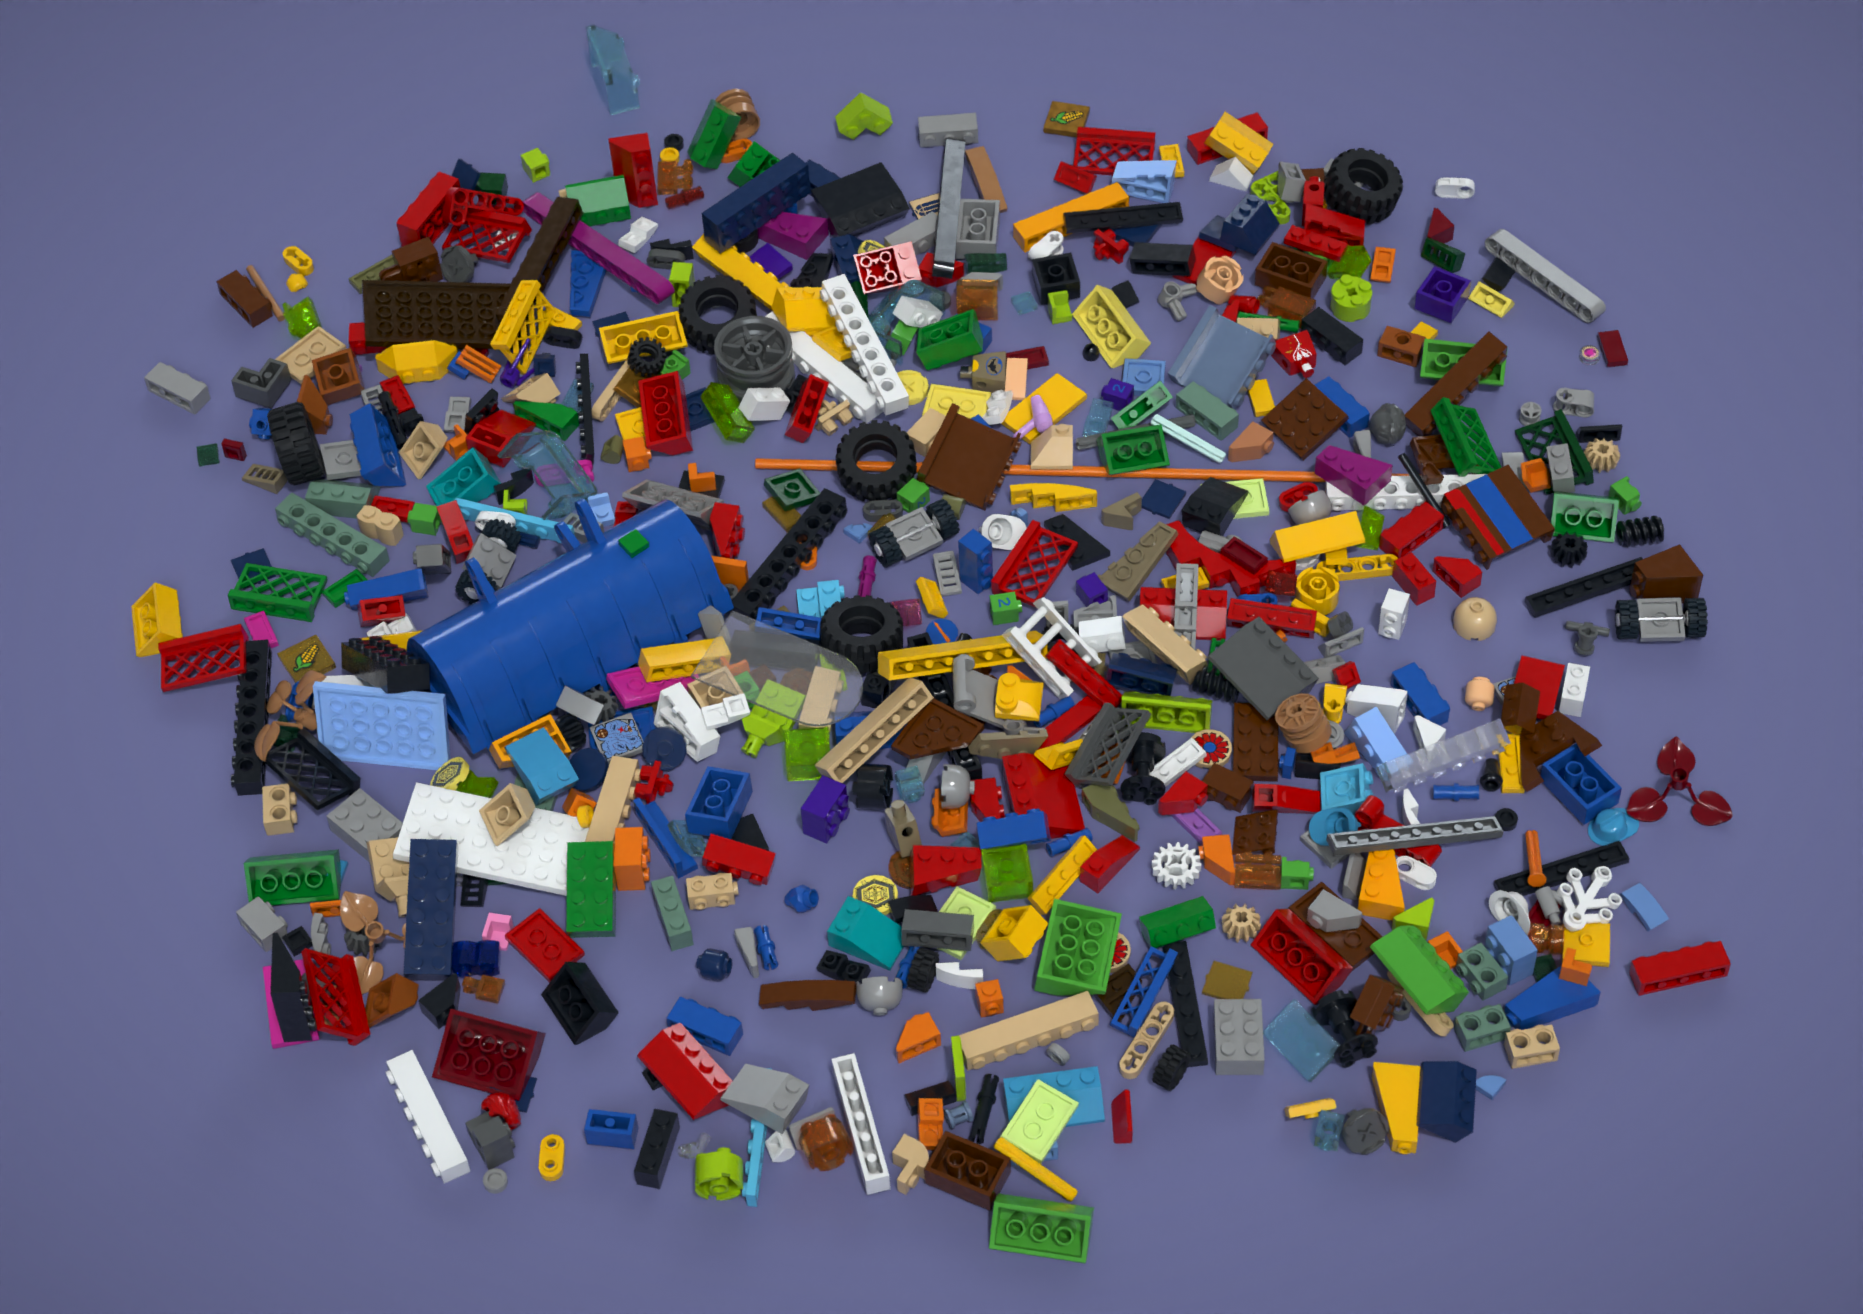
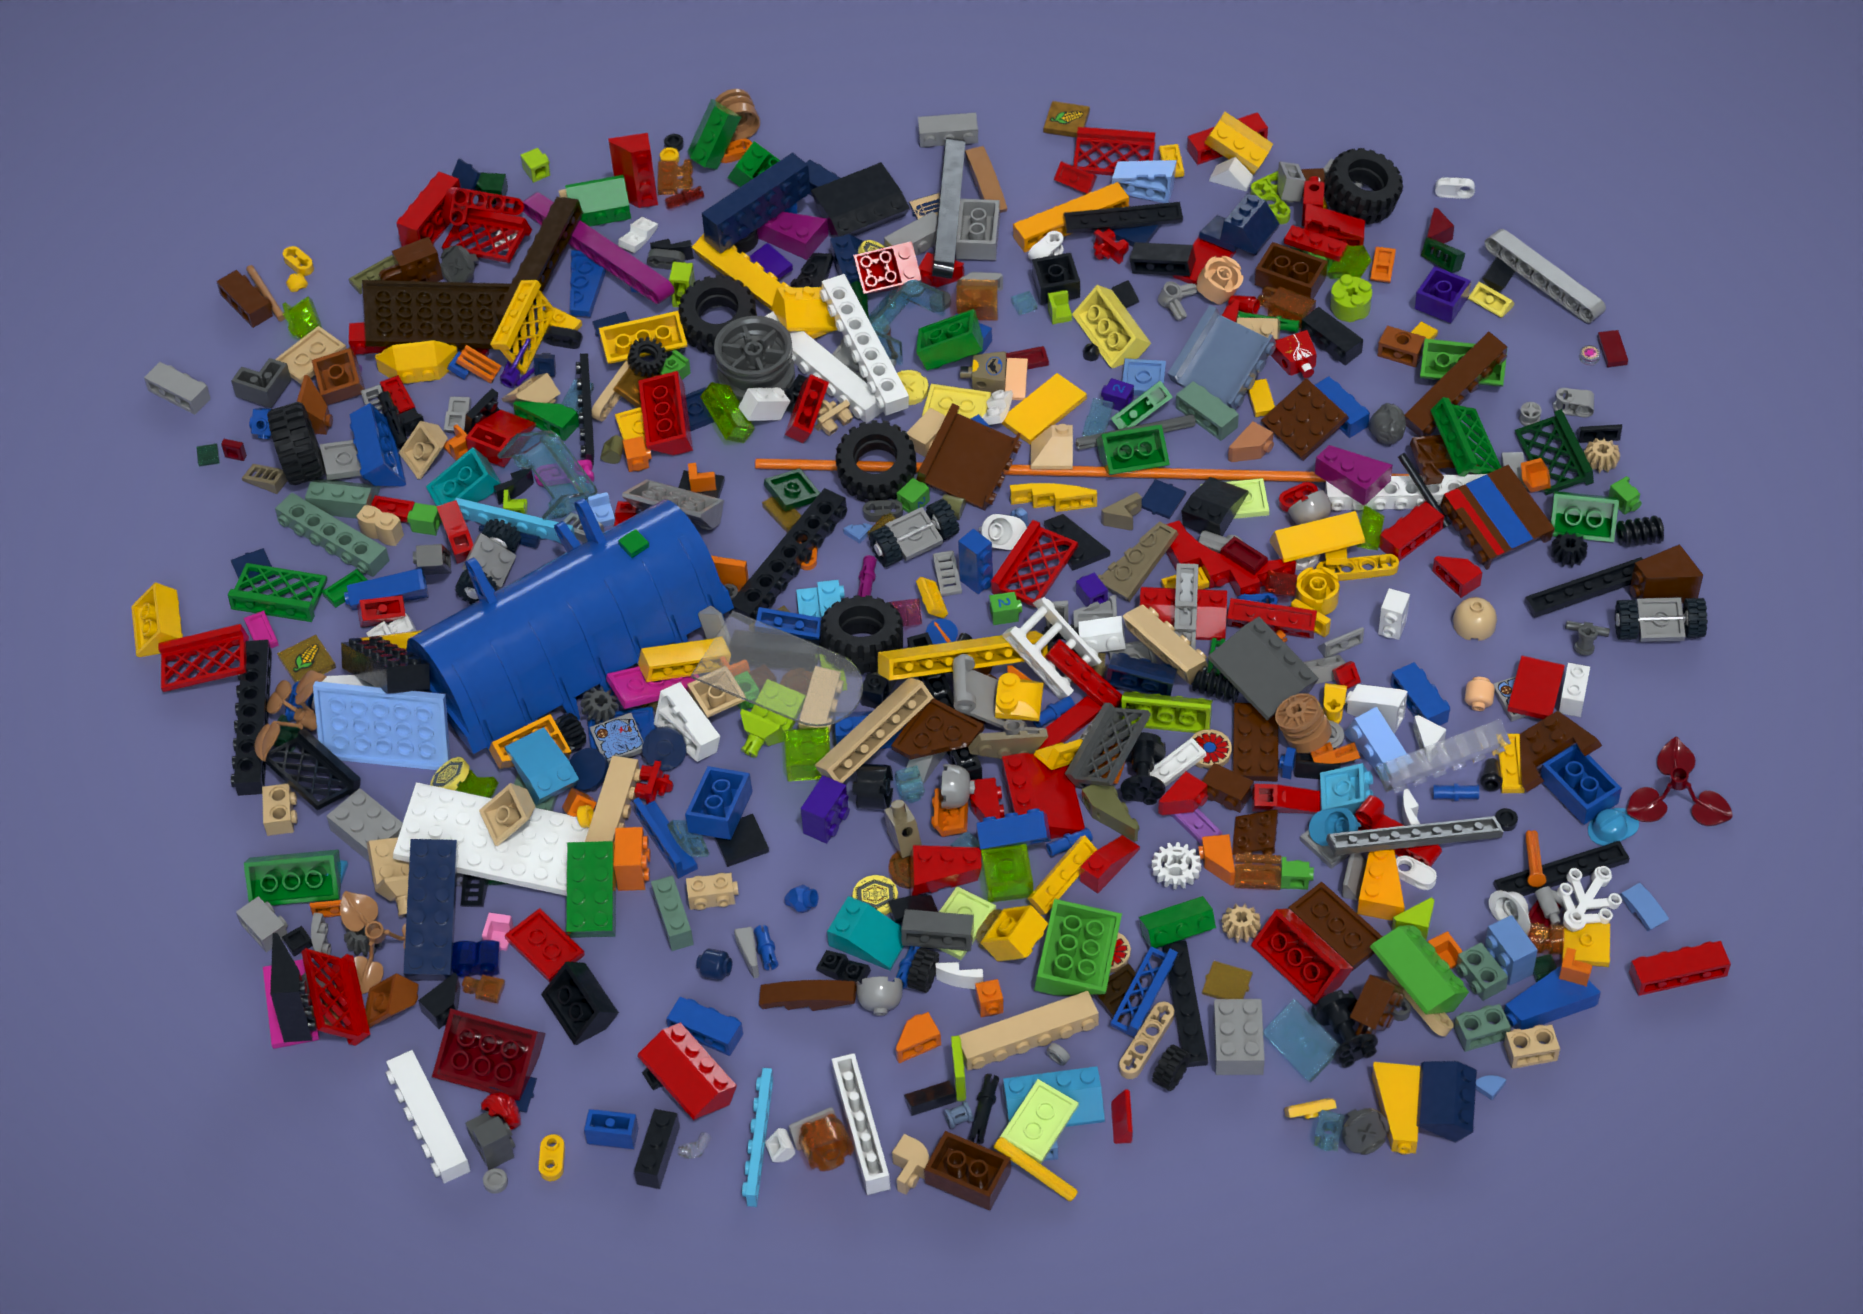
white piece [475,511,516,531] -> none
light grey slope [556,685,604,725] -> none
clear light blue windscreen [586,25,640,115] -> none
lime brick [695,1147,743,1201] -> none
white slope [701,694,750,731] -> none
red brick [702,834,776,885] -> none
red slope [710,502,745,559] -> none
light grey slope [721,1064,809,1134] -> none
yellow tile [812,326,852,362] -> none
lime brick [835,92,893,140] -> none
bright green brick [886,320,918,355] -> none
white brick [893,296,943,328] -> none
orange slope [918,1098,944,1150] -> none
clear green slope [964,253,1007,275] -> none
bright green slope [989,1193,1094,1263] -> none
lavender piece [1013,395,1053,440] -> none
light aqua axle [1151,414,1226,463] -> none
light grey slope [1307,889,1362,932] -> none
dark grey beam [1328,611,1353,638] -> none
light grey slope [1353,430,1371,458] -> none
red brick [1392,552,1436,606] -> none
reddish brown brick [1500,683,1540,735] -> none
light grey brick [1546,443,1575,493] -> none

